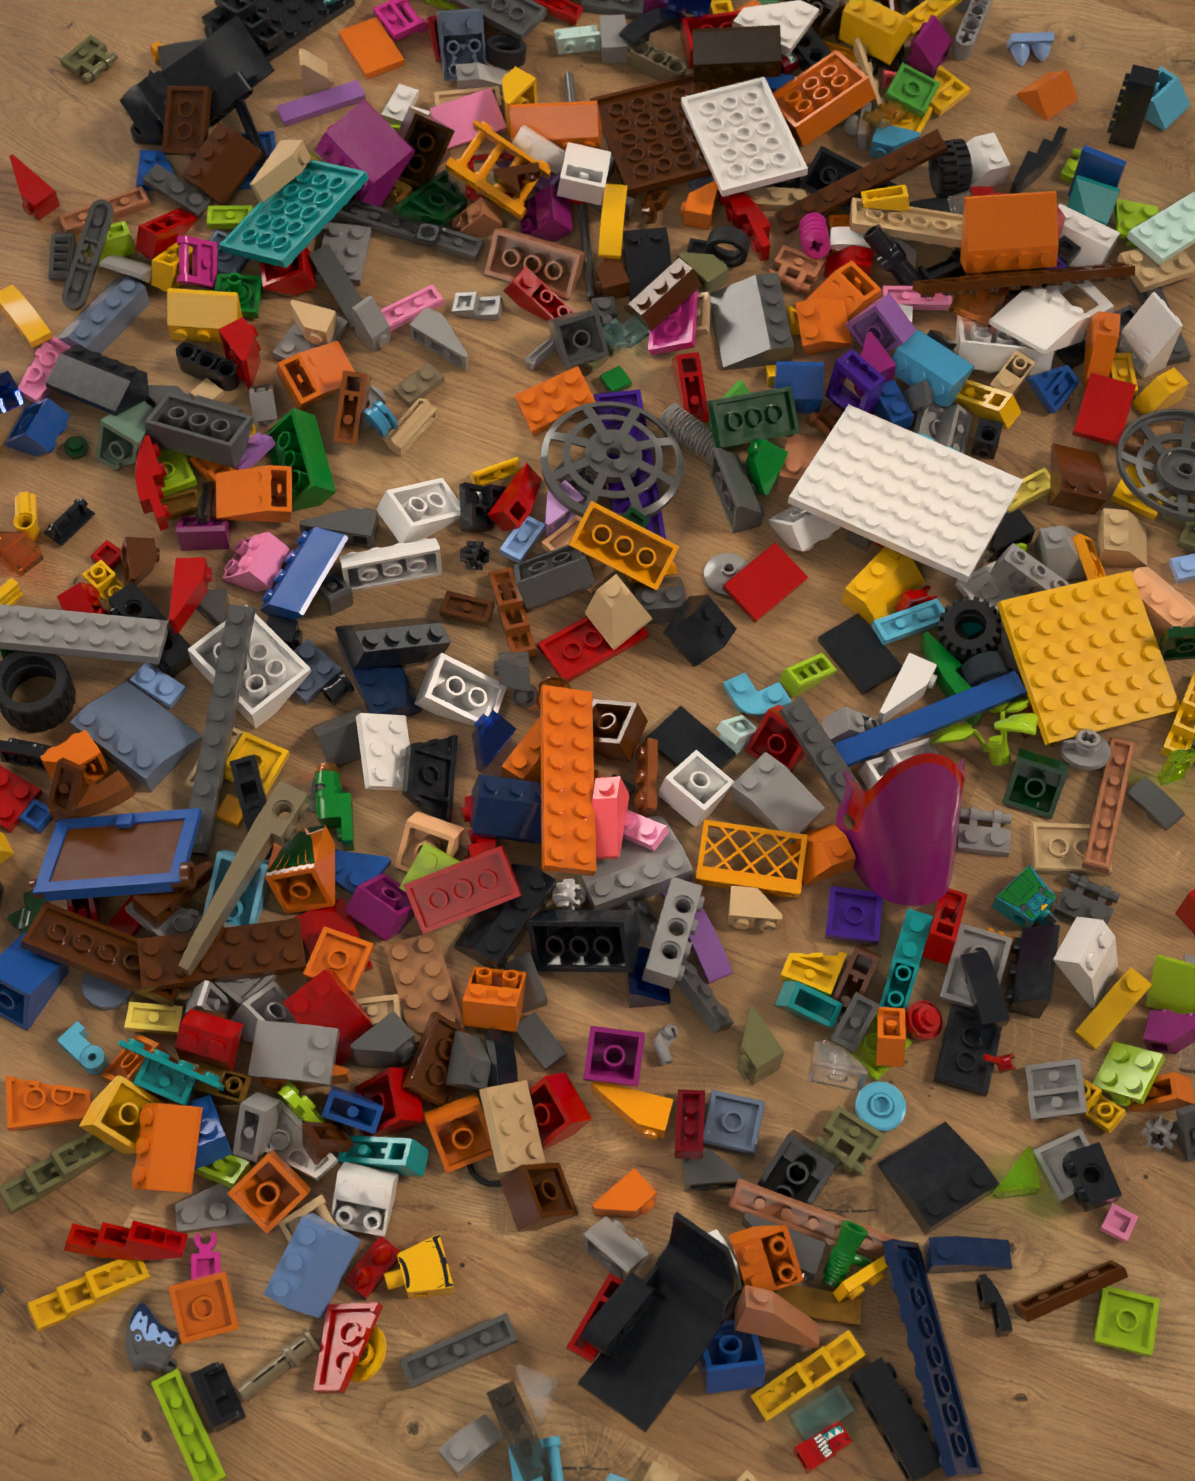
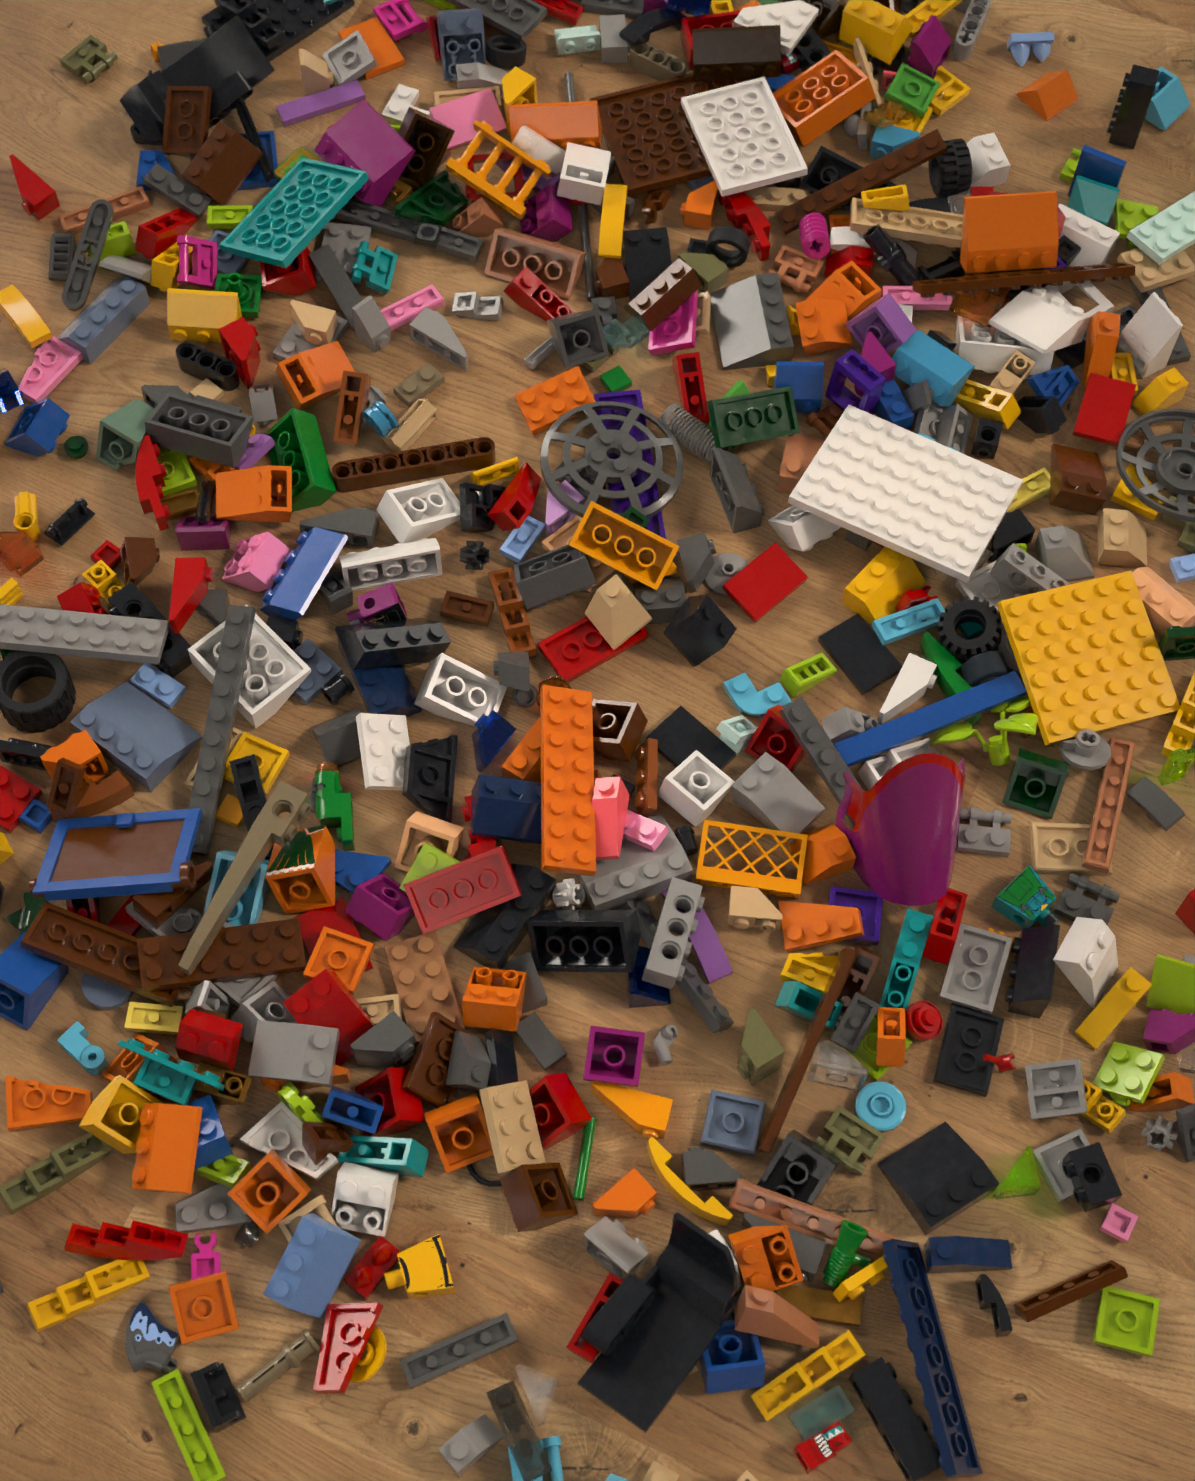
black slope [46,345,149,416] -> none
light grey slope [232,1092,281,1163] -> none
tan slope [250,140,311,202] -> none
reddish brown slope [493,162,540,198] -> none
dark red plate [675,1089,705,1159] -> none
green slope [746,439,788,496] -> none
black slope [960,950,1010,1030] -> none
black slope [1010,126,1067,194] -> none
light orange tile [1072,534,1106,580] -> none
none -> clear smoke plate [234,1221,260,1249]
none -> light grey plate [322,30,378,85]
none -> reddish brown beam [332,437,495,493]
none -> magenta torso [347,582,408,625]
none -> teal plate [351,241,398,295]
none -> green bar [573,1117,596,1201]
none -> yellow slope [647,1137,733,1226]
none -> black piece [674,825,698,856]
none -> dark grey slope [677,532,717,593]
none -> reddish brown tile [756,947,856,1154]
none -> orange wing [778,900,864,953]
none -> black slope [1017,396,1067,435]

